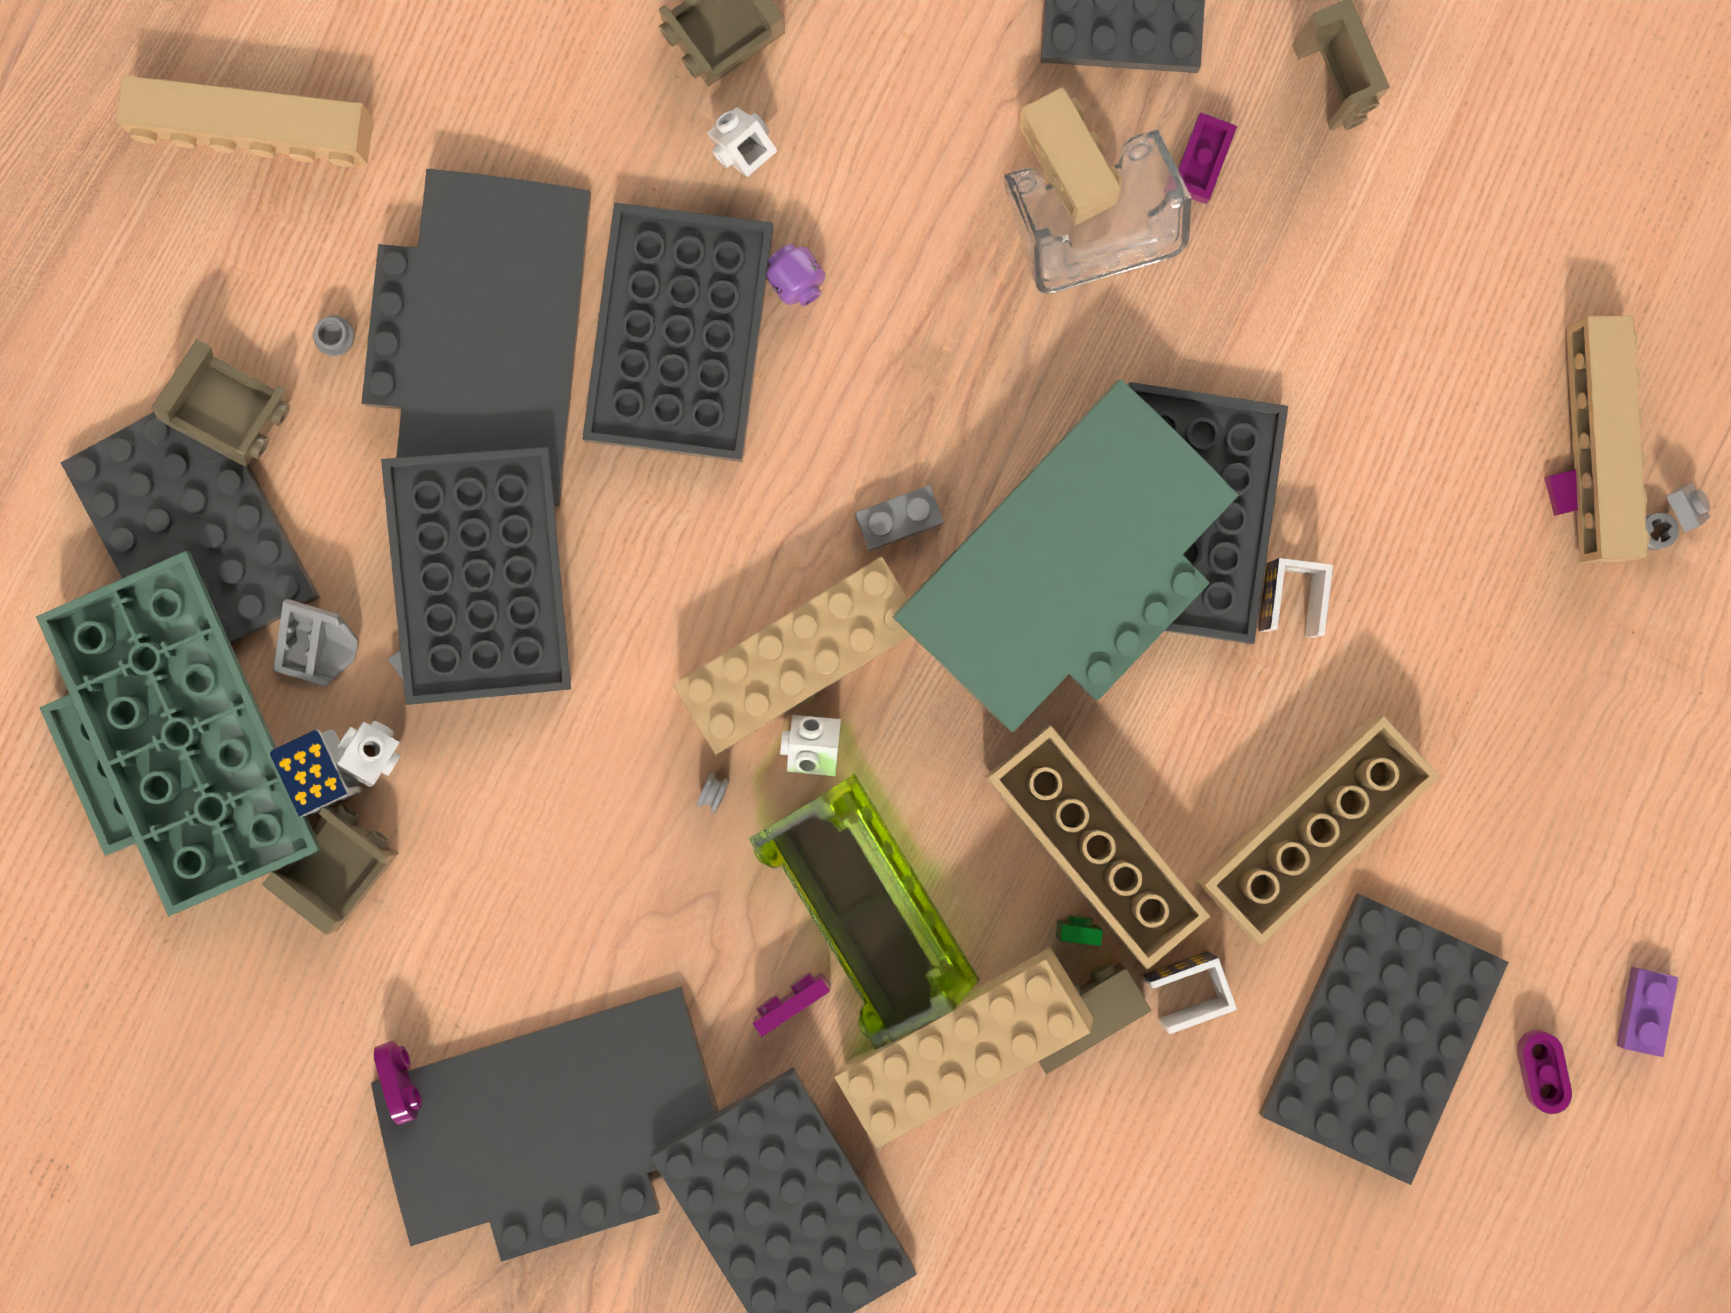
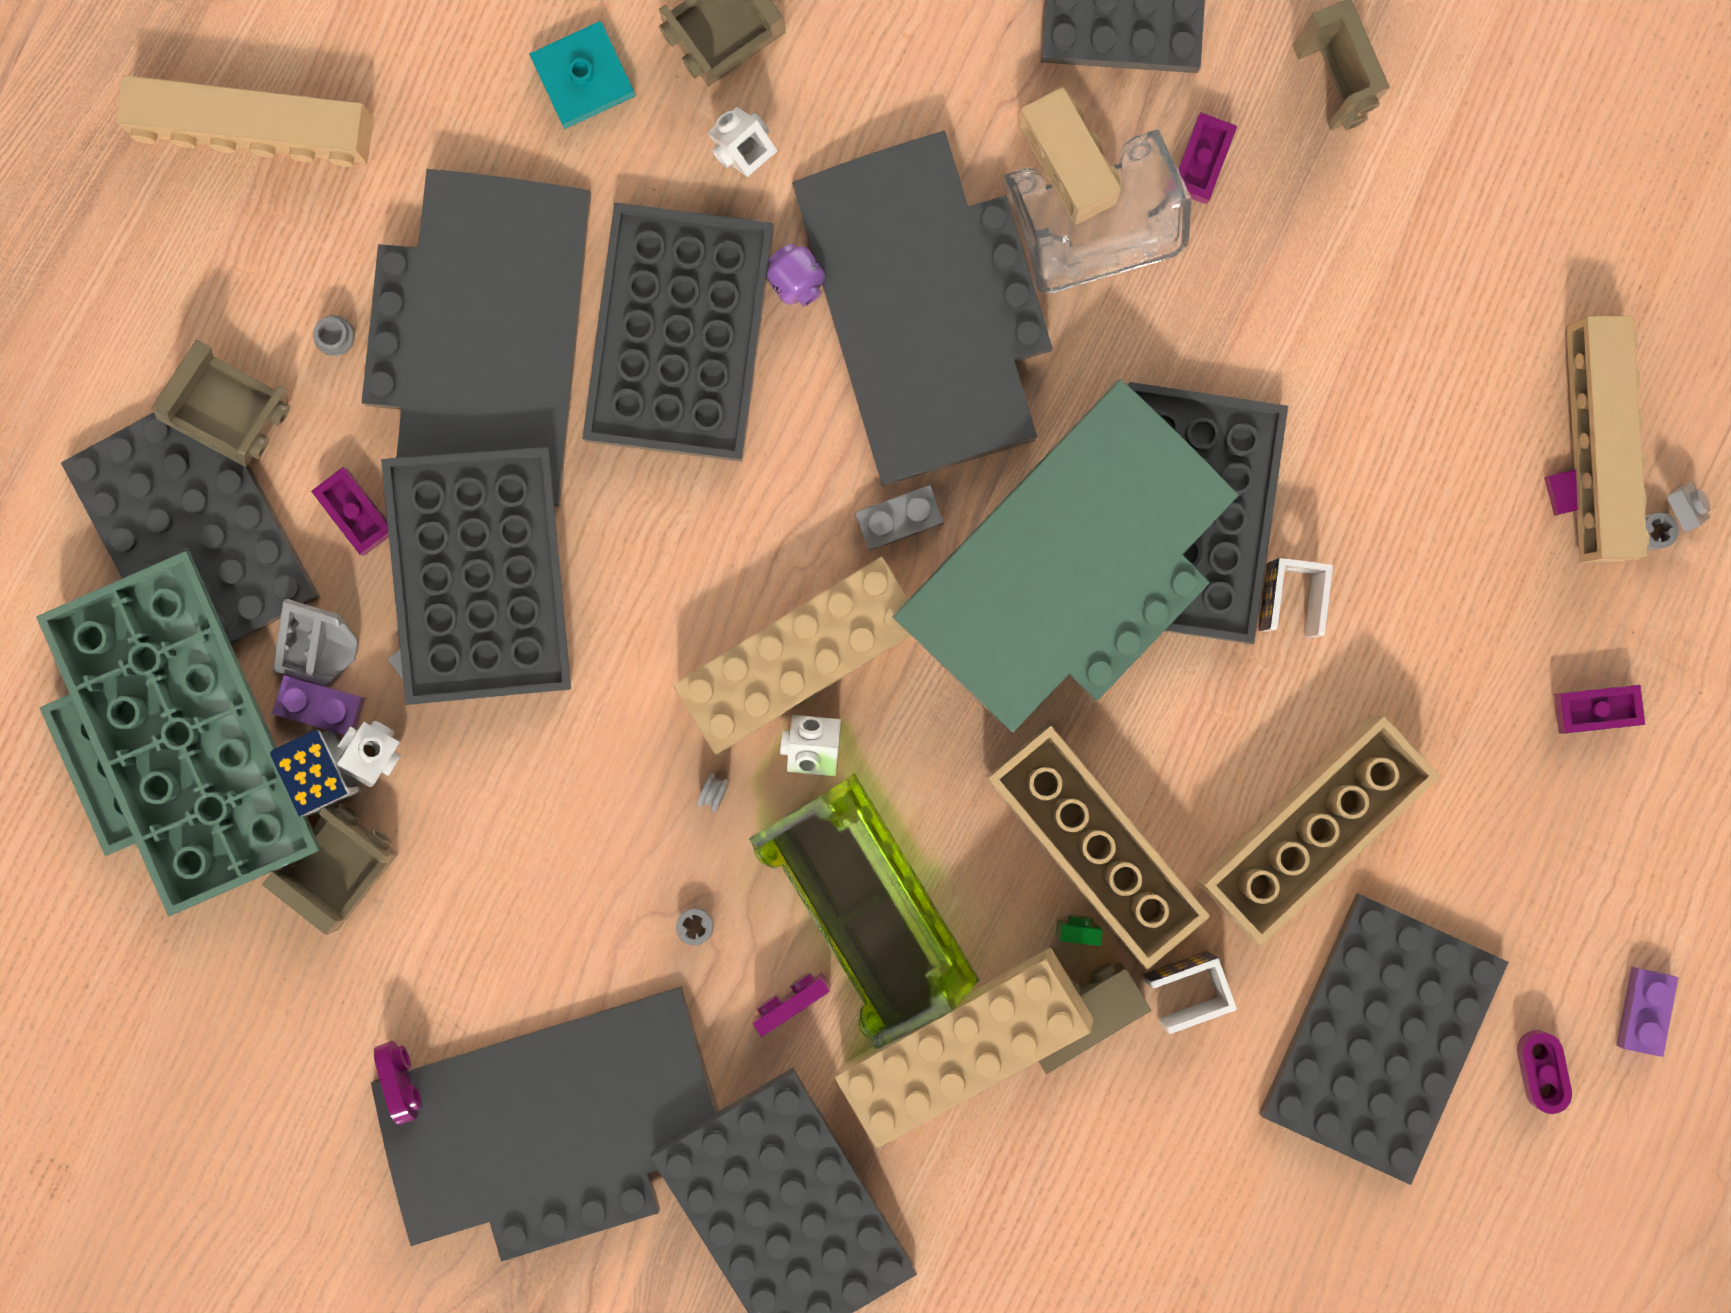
none -> medium lavender plate [272,675,365,735]
none -> magenta plate [311,467,389,556]
none -> teal plate [529,21,636,129]
none -> light grey bush [676,908,714,945]
none -> dark grey slope [792,130,1052,486]
none -> magenta plate [1554,685,1646,734]

